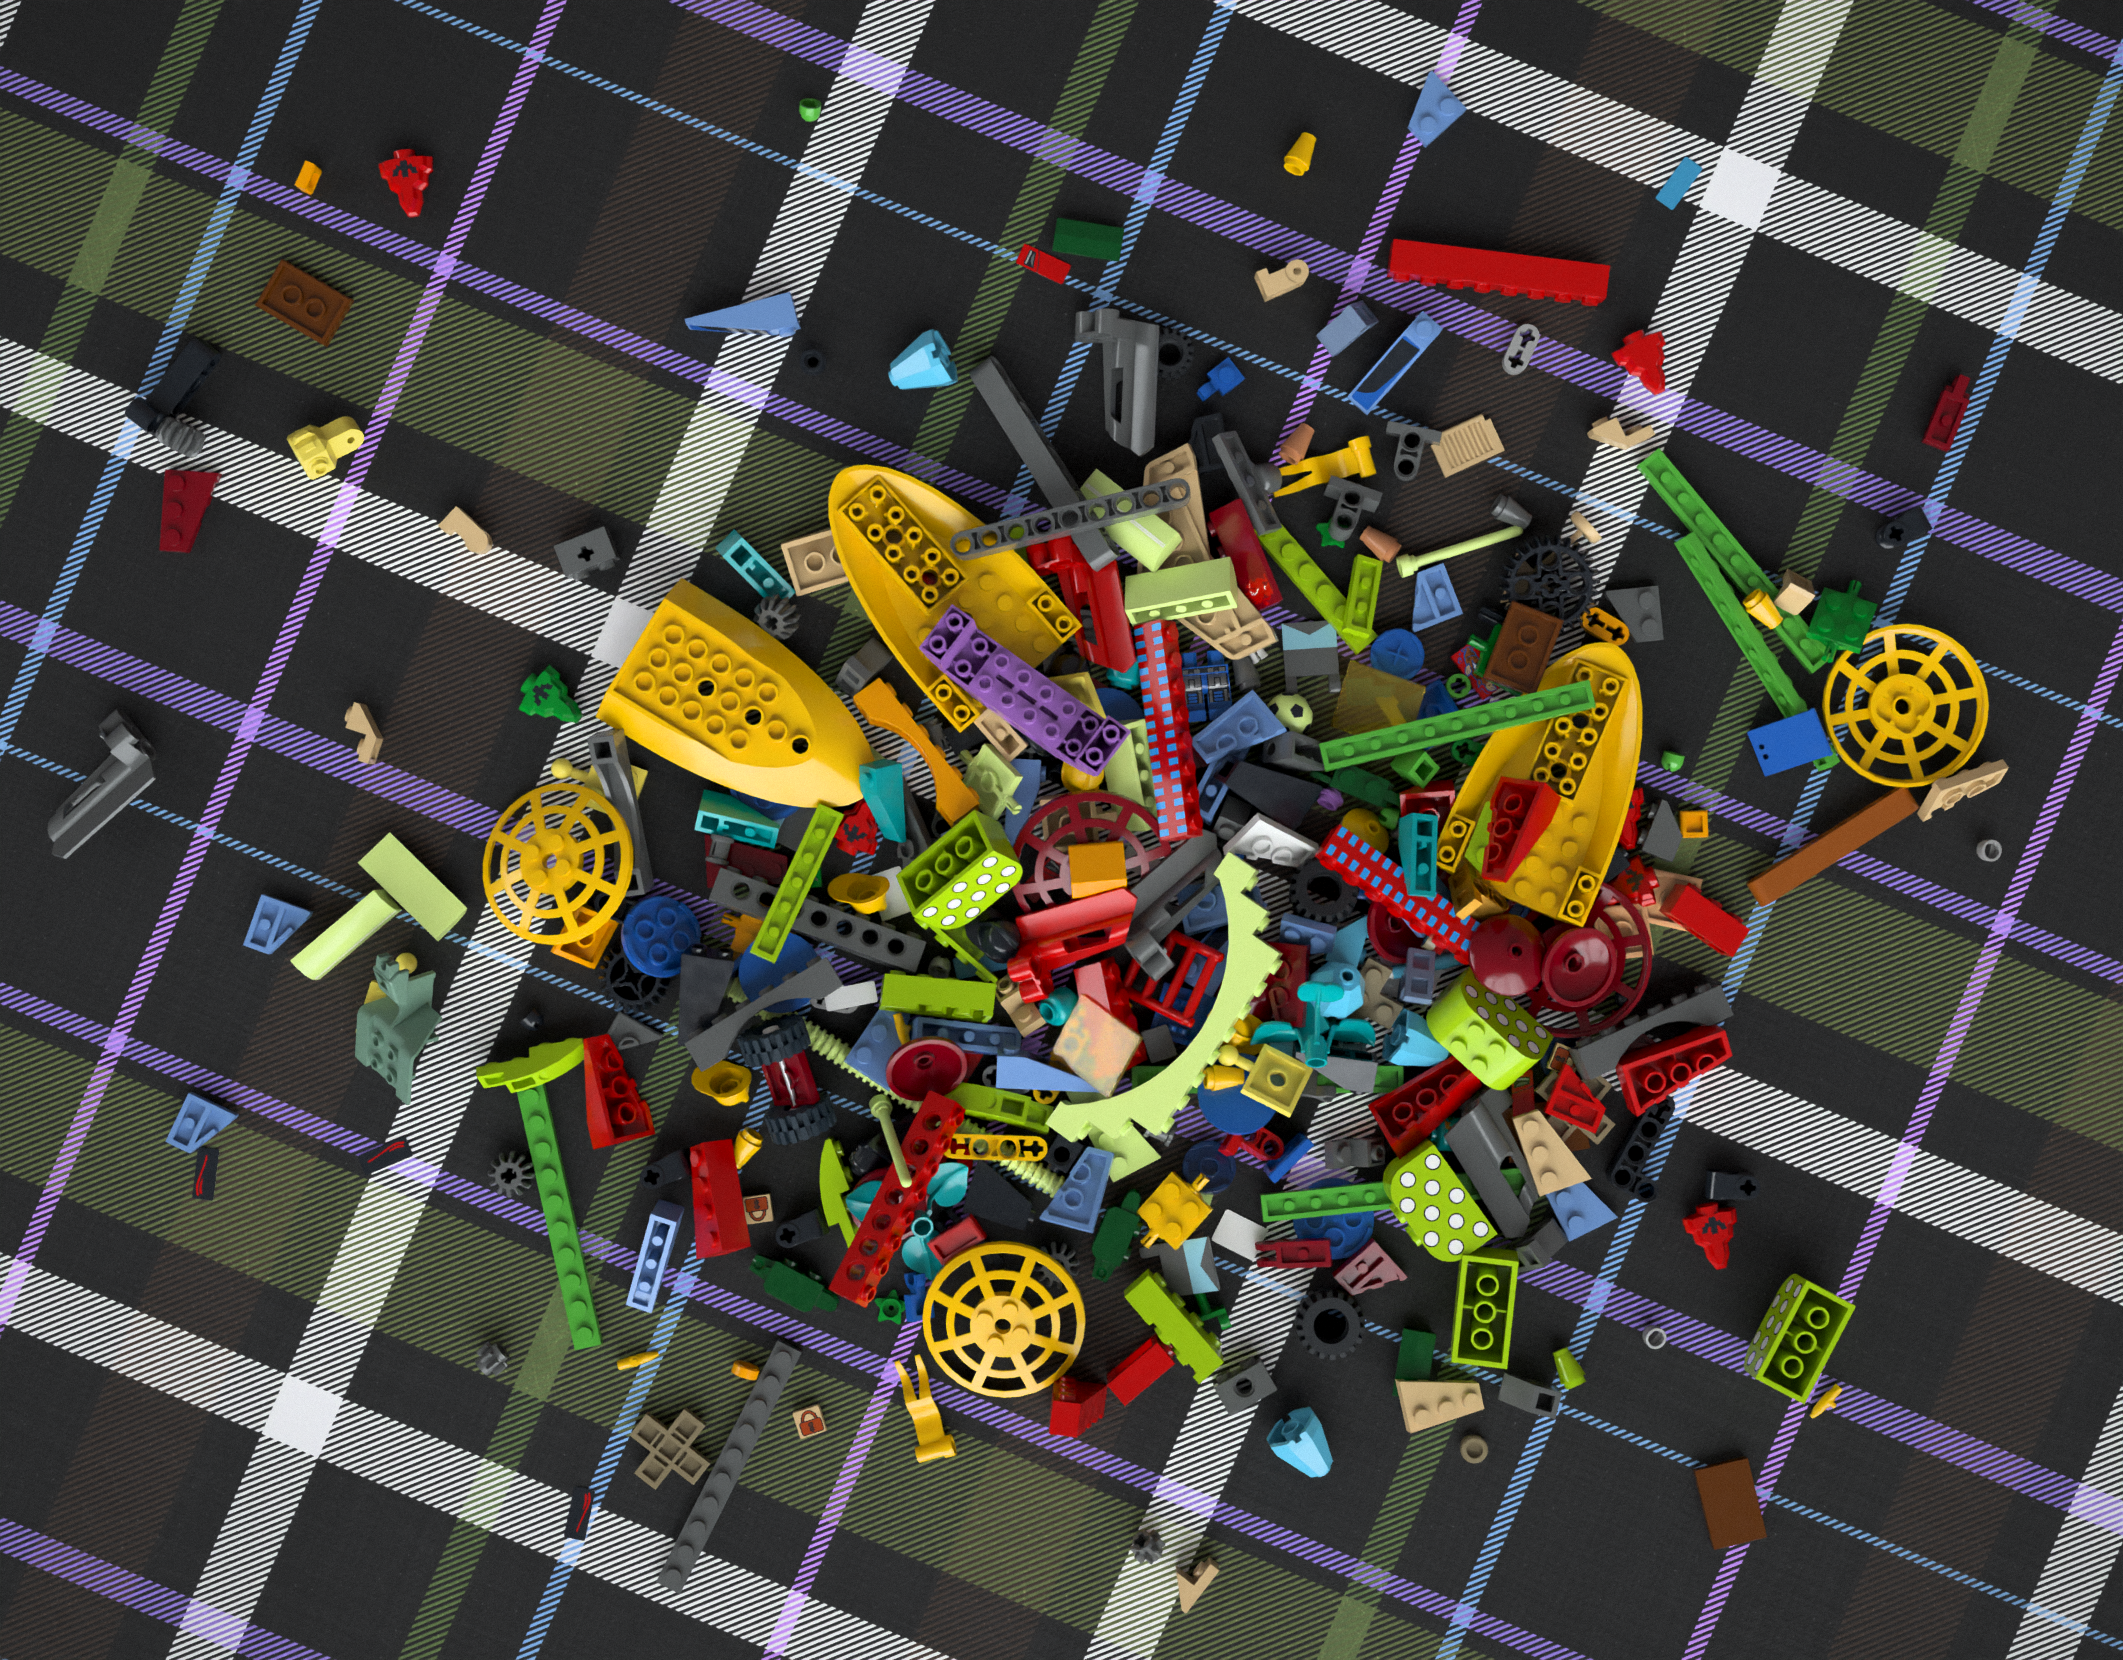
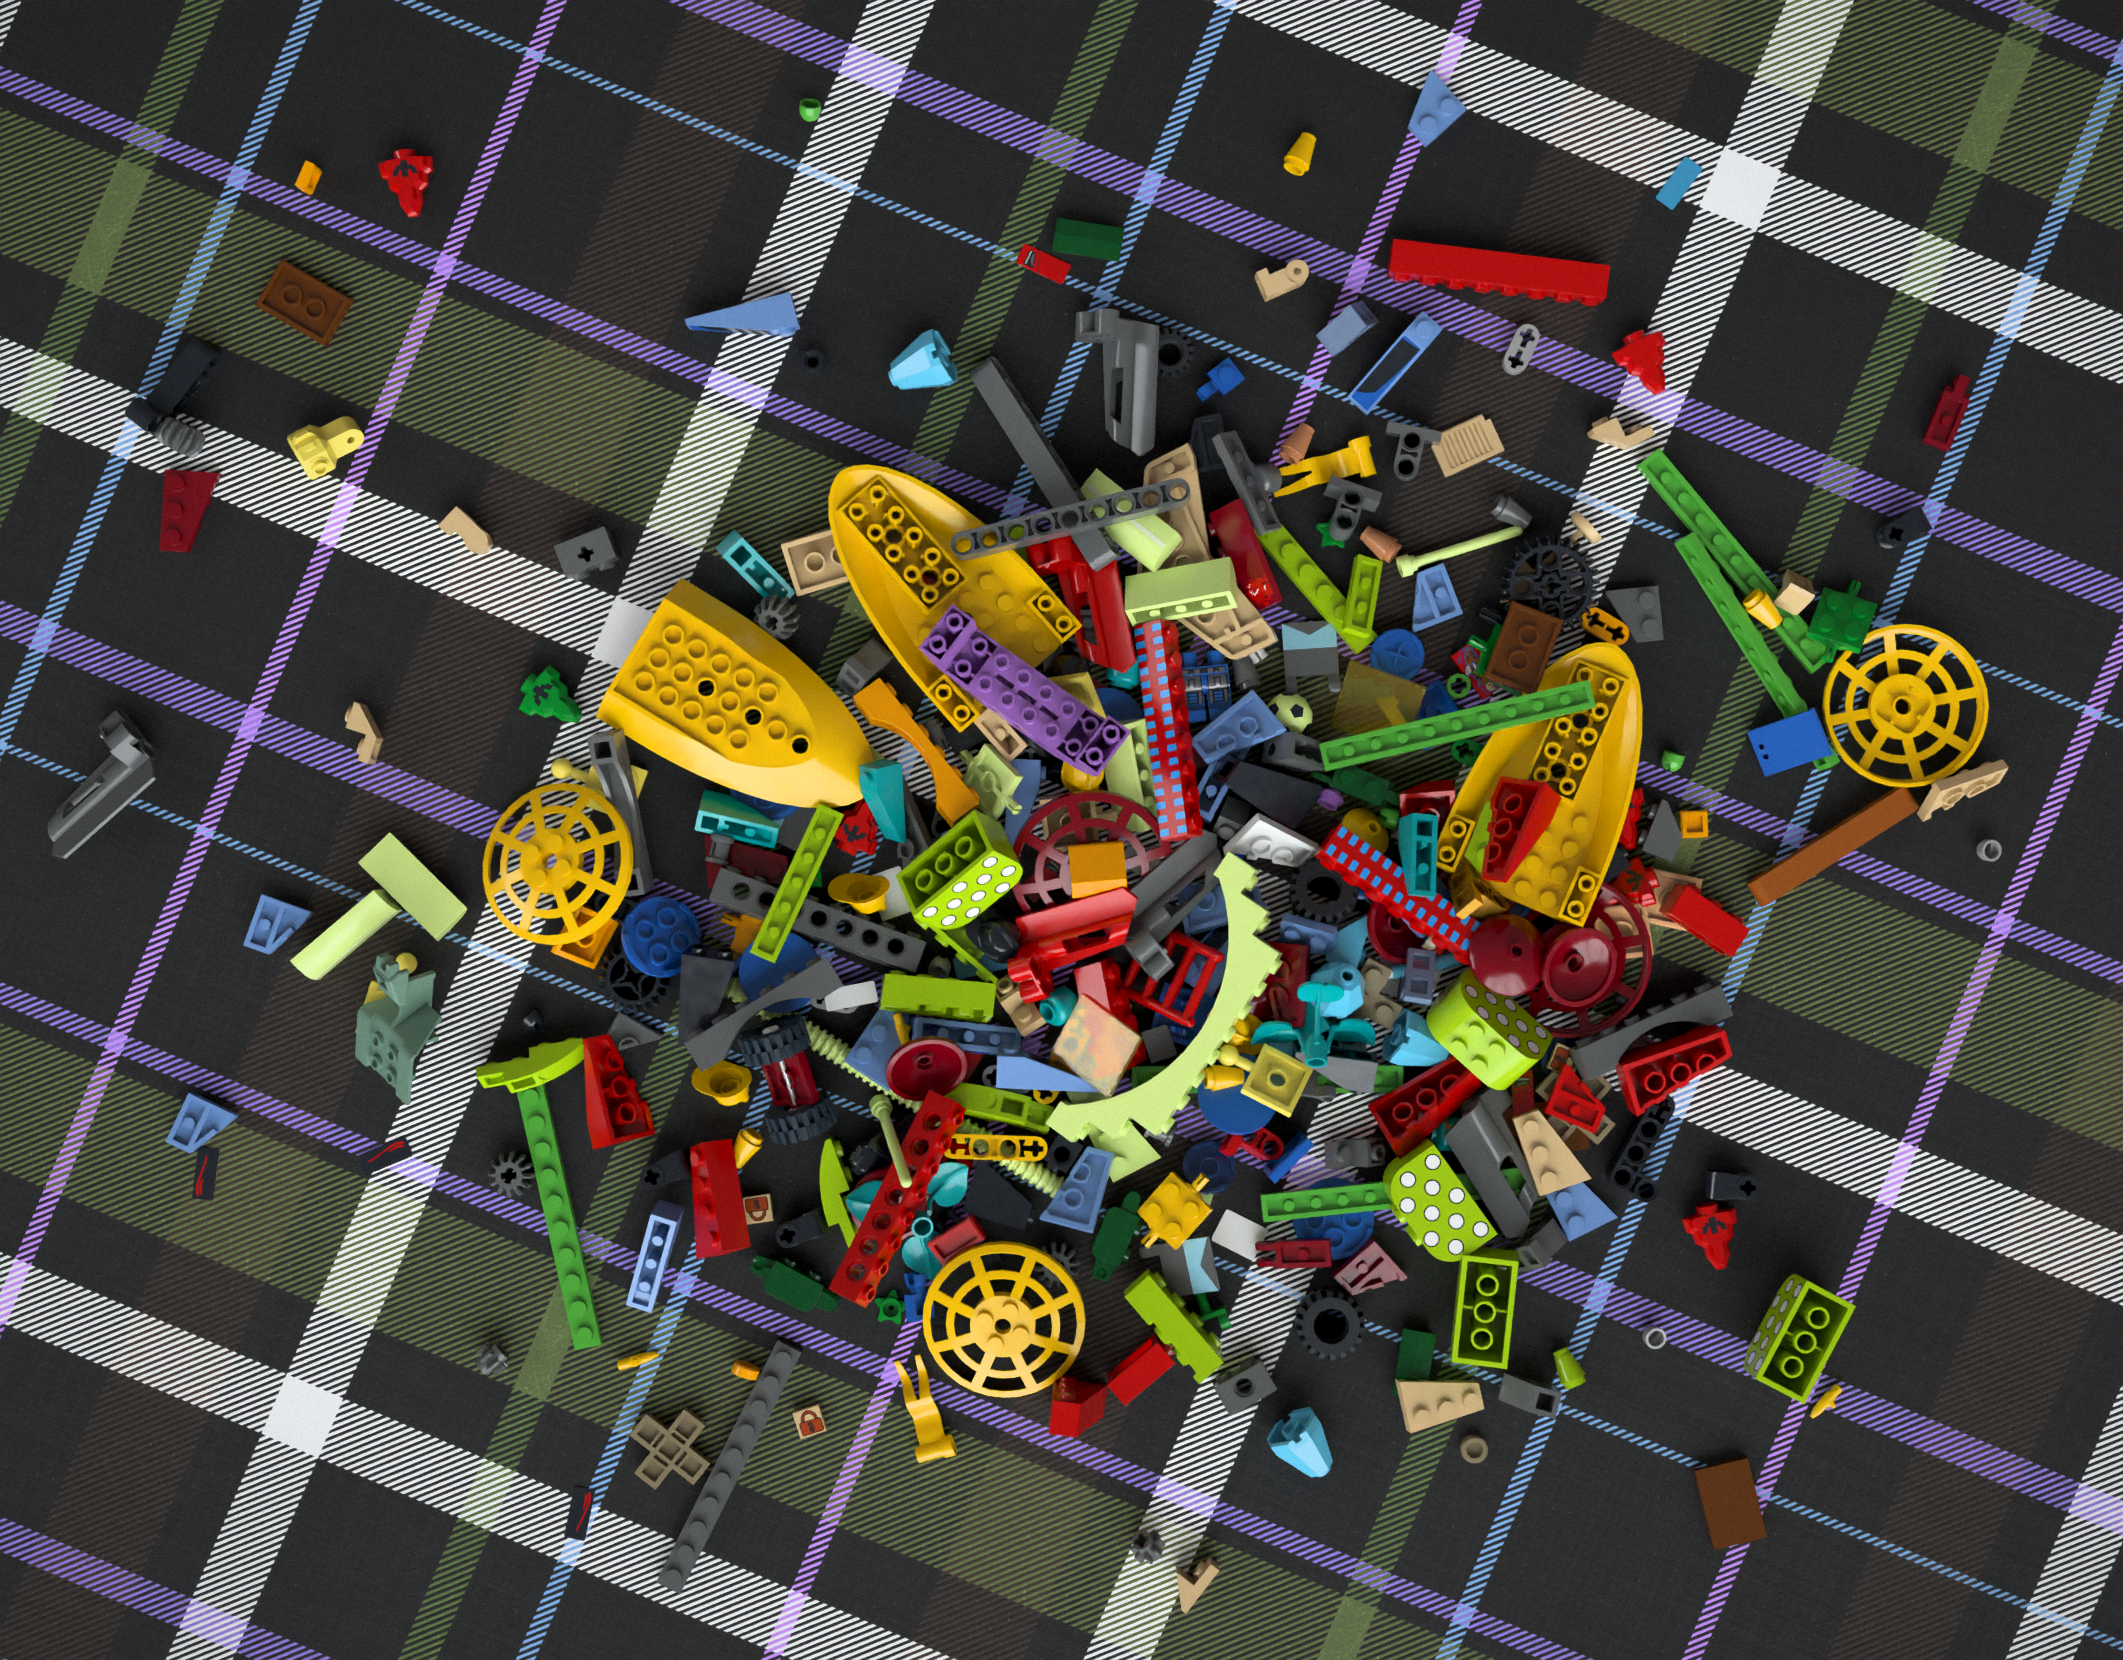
bright green brick [1390,749,1440,789] -> none

